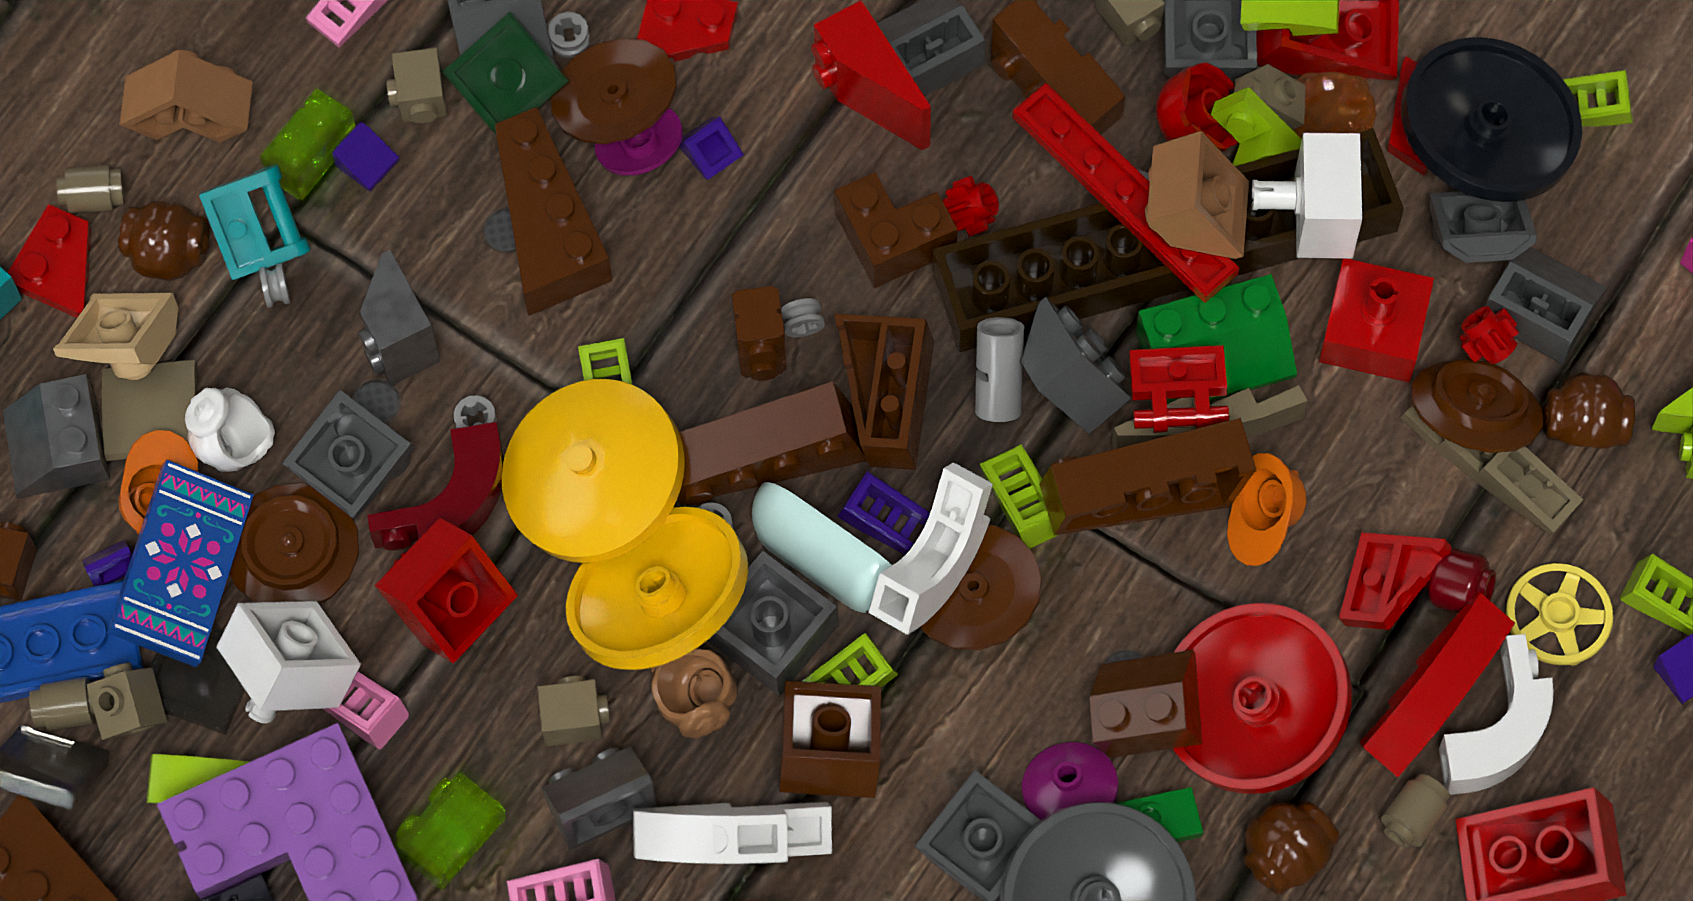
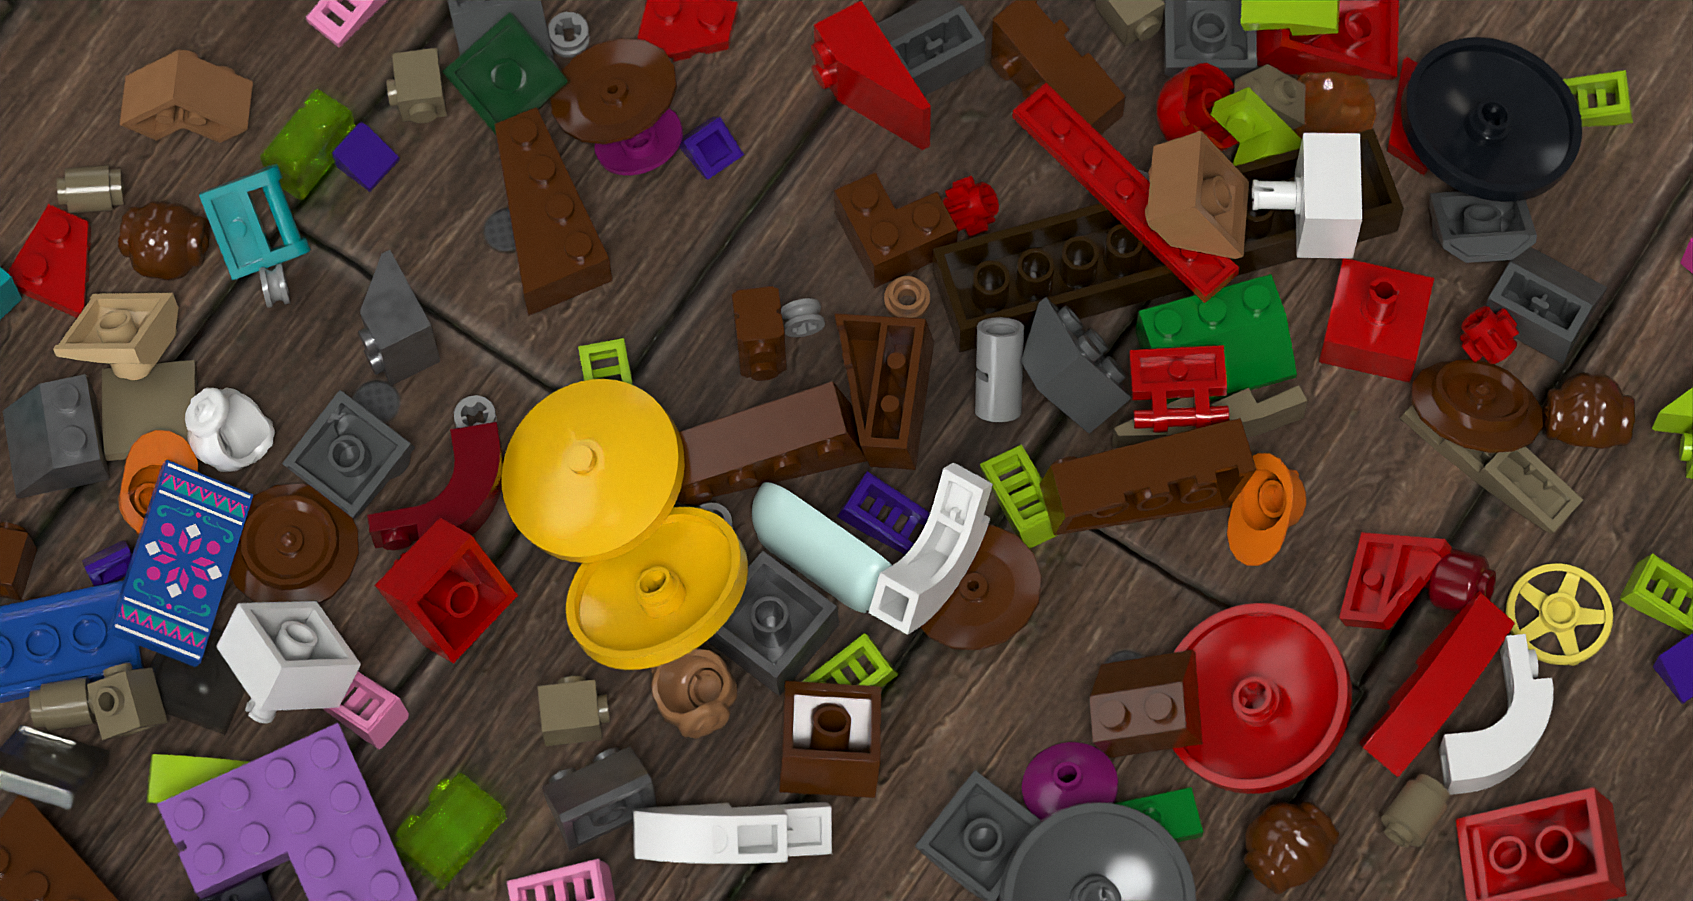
none -> medium nougat plate [884,276,930,318]

